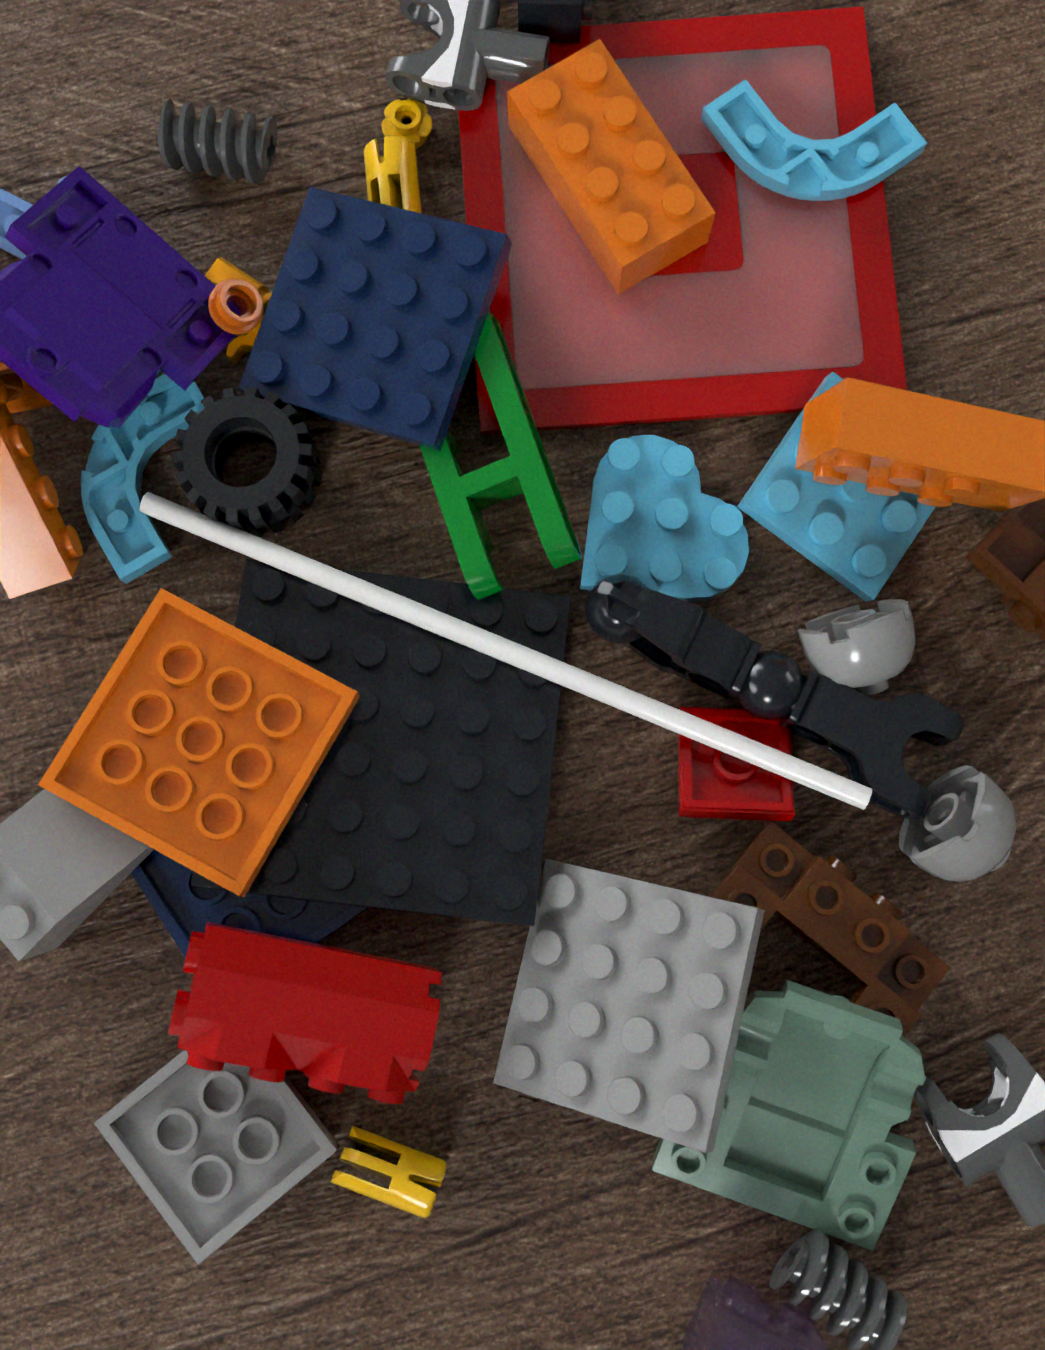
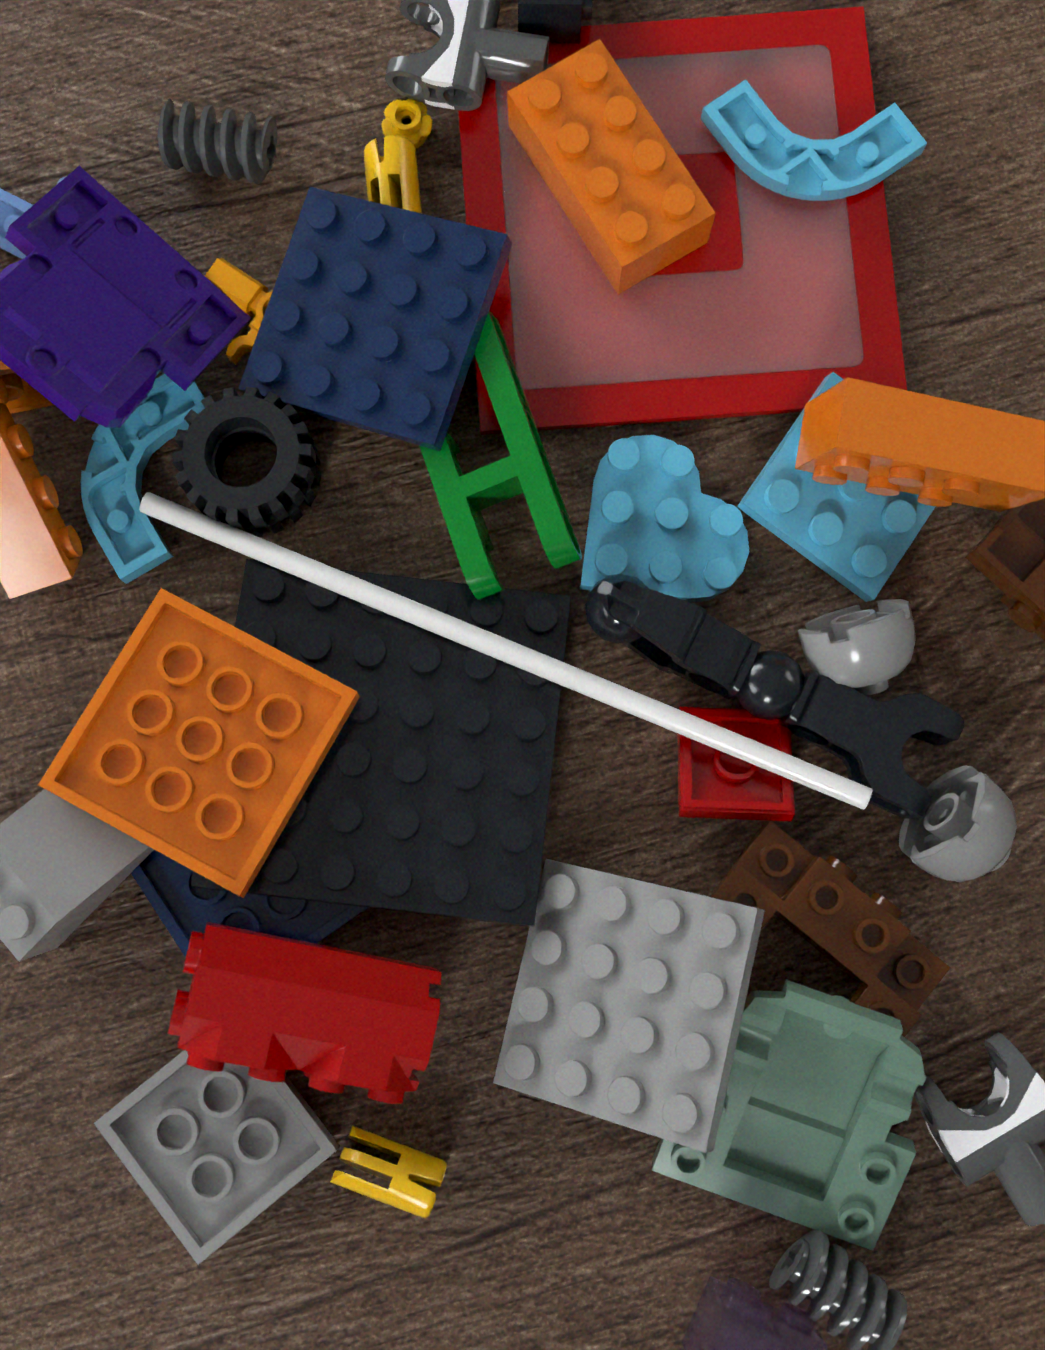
orange plate [208,279,263,335] -> none

